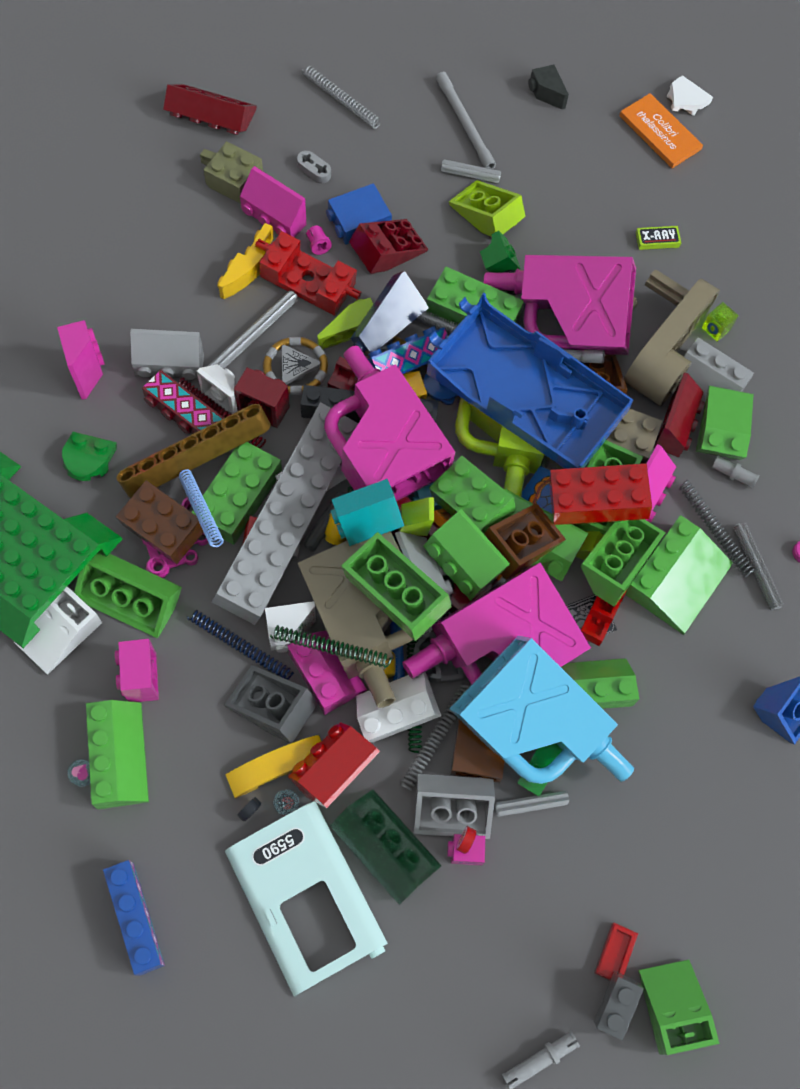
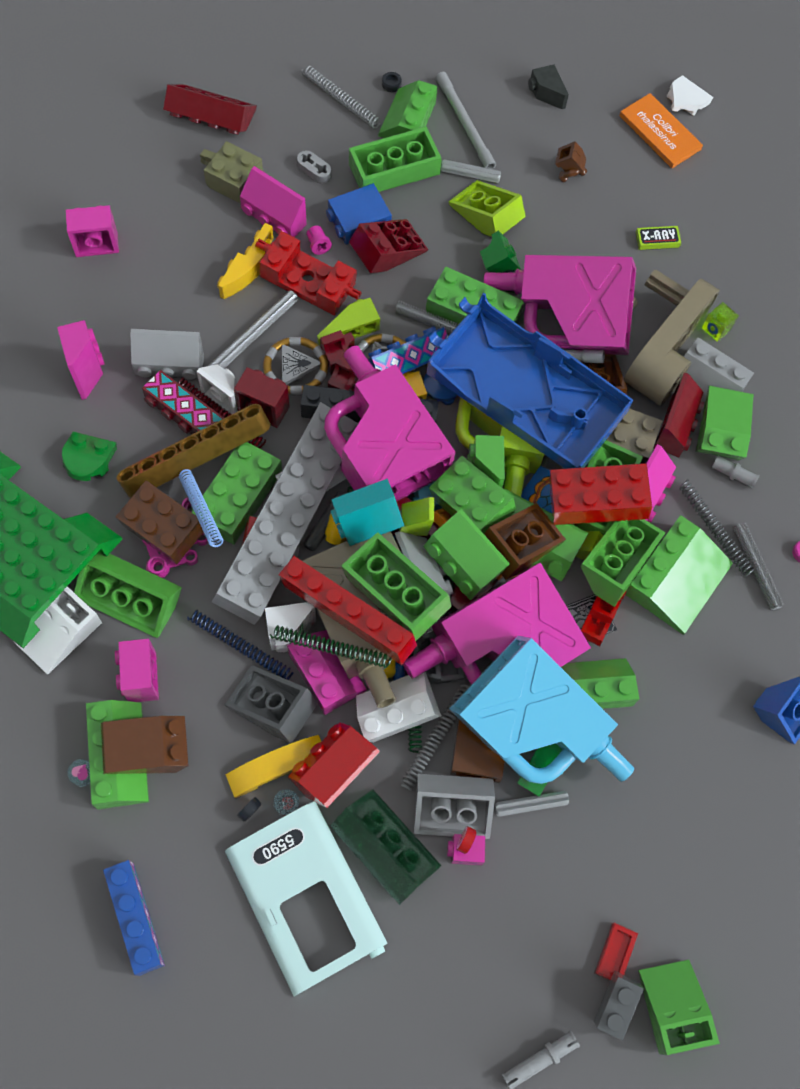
slope [350,271,429,356] -> none
none -> dark pink brick [66,205,119,257]
none -> reddish brown slope [101,716,189,774]
none -> red brick [279,556,417,665]
none -> dark red brick [320,330,355,376]
none -> bright green brick [349,127,442,192]
none -> bright green slope [378,80,437,138]
none -> black tile [382,72,402,92]
none -> bright green slope [467,435,505,487]
none -> reddish brown piece [555,141,587,182]

